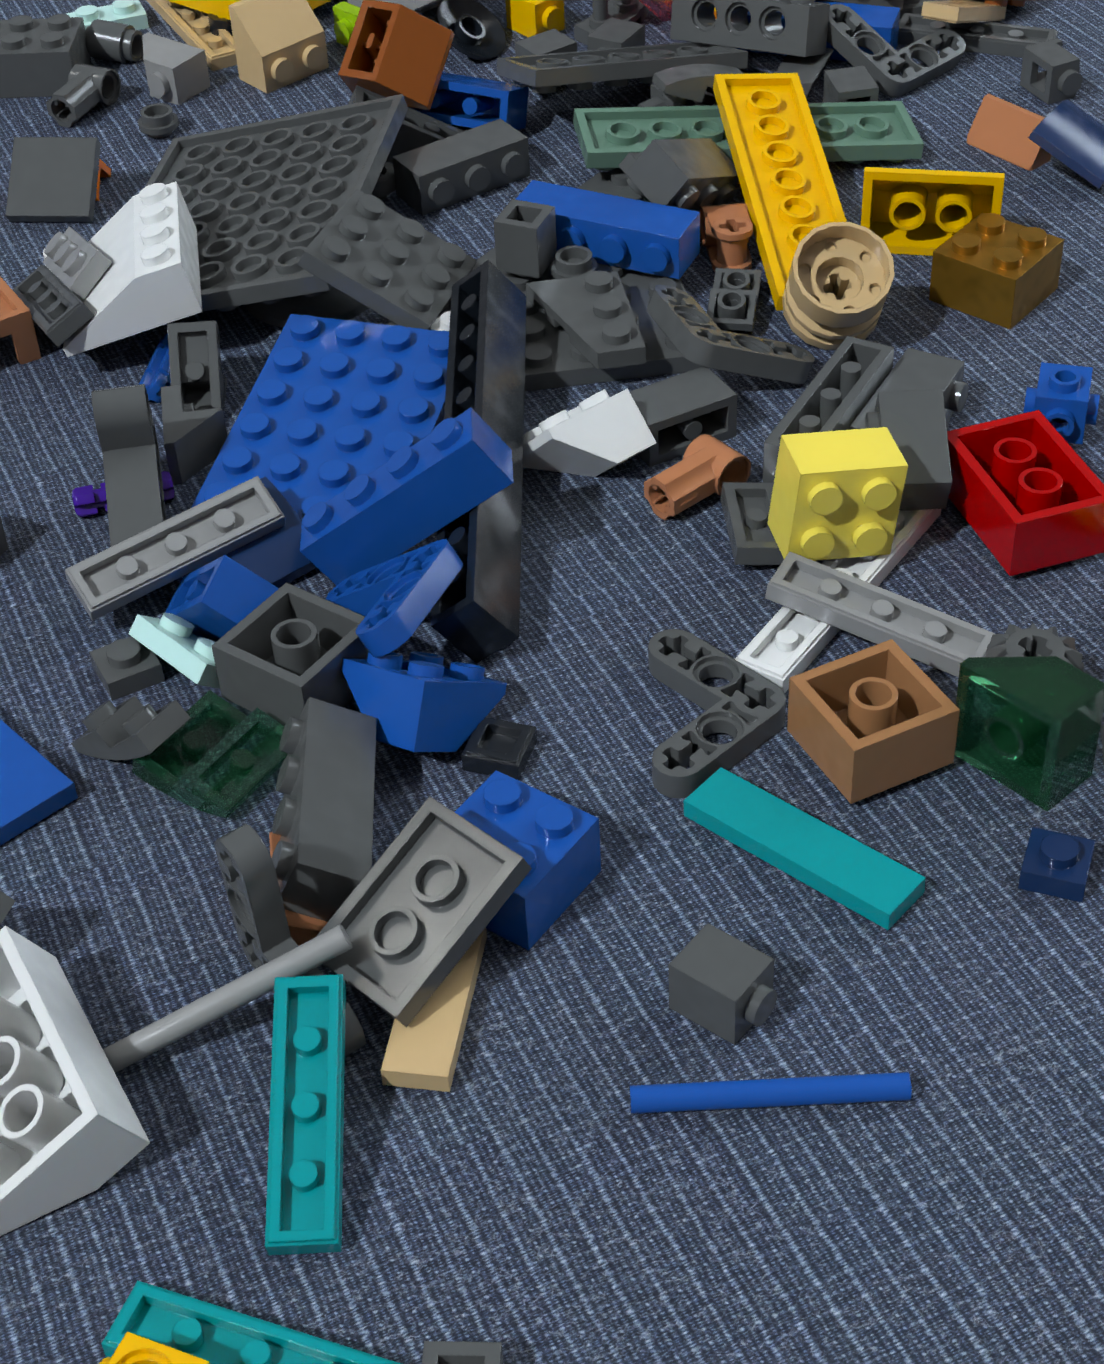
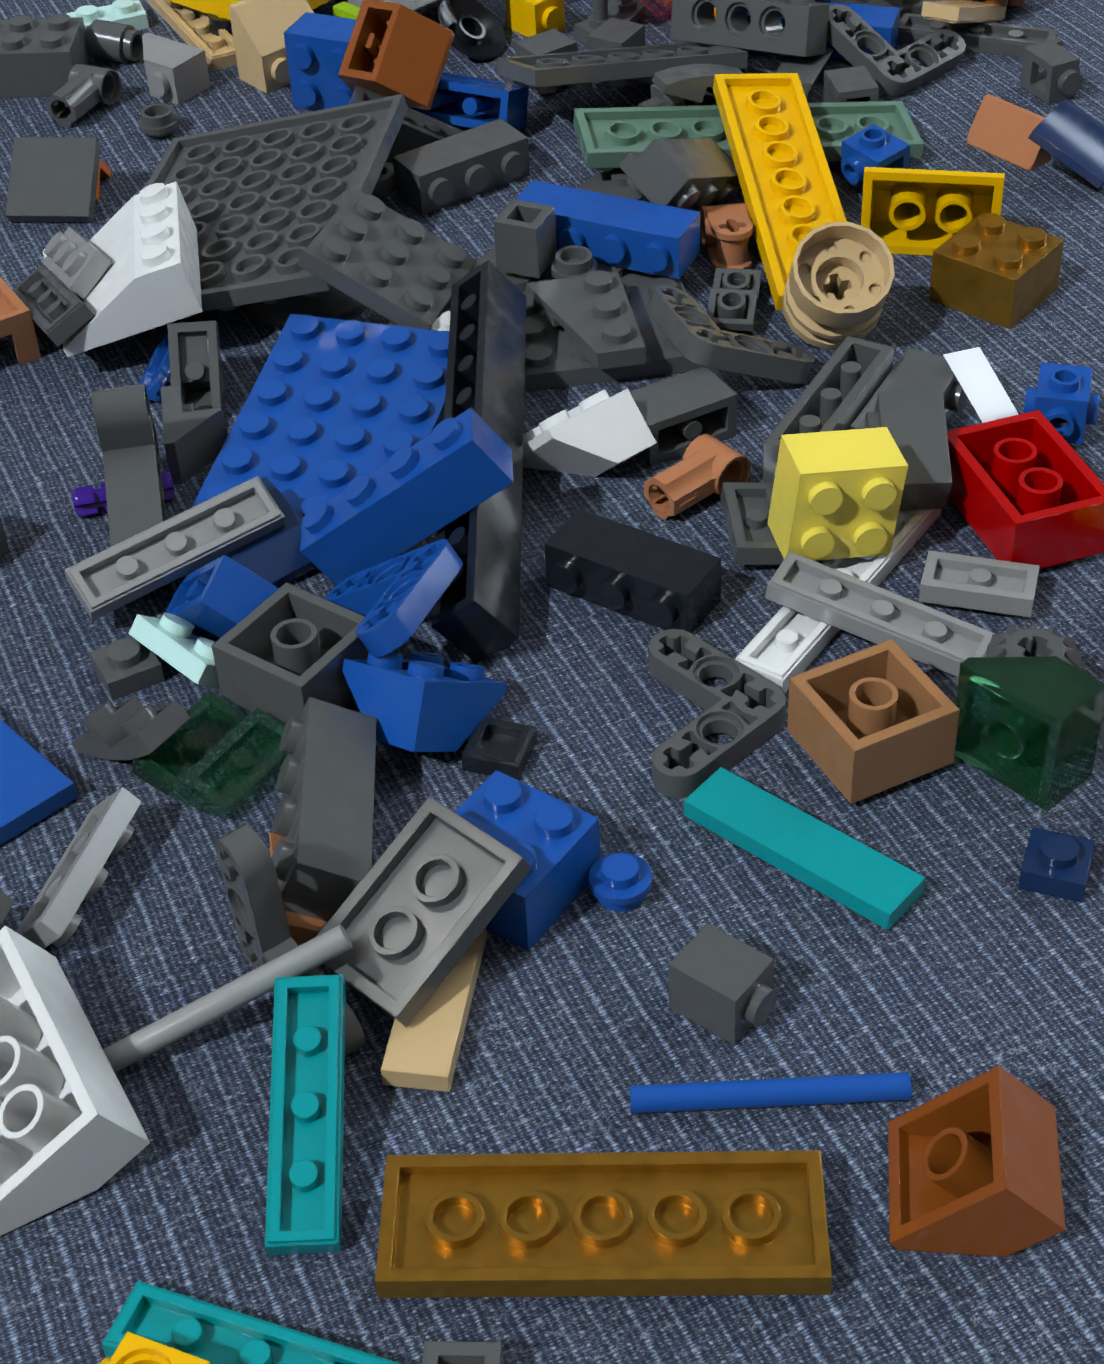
none -> light grey plate [16,787,141,949]
none -> blue brick [284,12,356,111]
none -> pearl gold plate [375,1150,832,1298]
none -> black brick [545,509,721,633]
none -> blue plate [589,852,652,912]
none -> blue brick [841,124,910,191]
none -> dark orange slope [888,1065,1065,1257]
none -> light grey plate [919,550,1040,618]
none -> white sticker [943,347,1019,423]

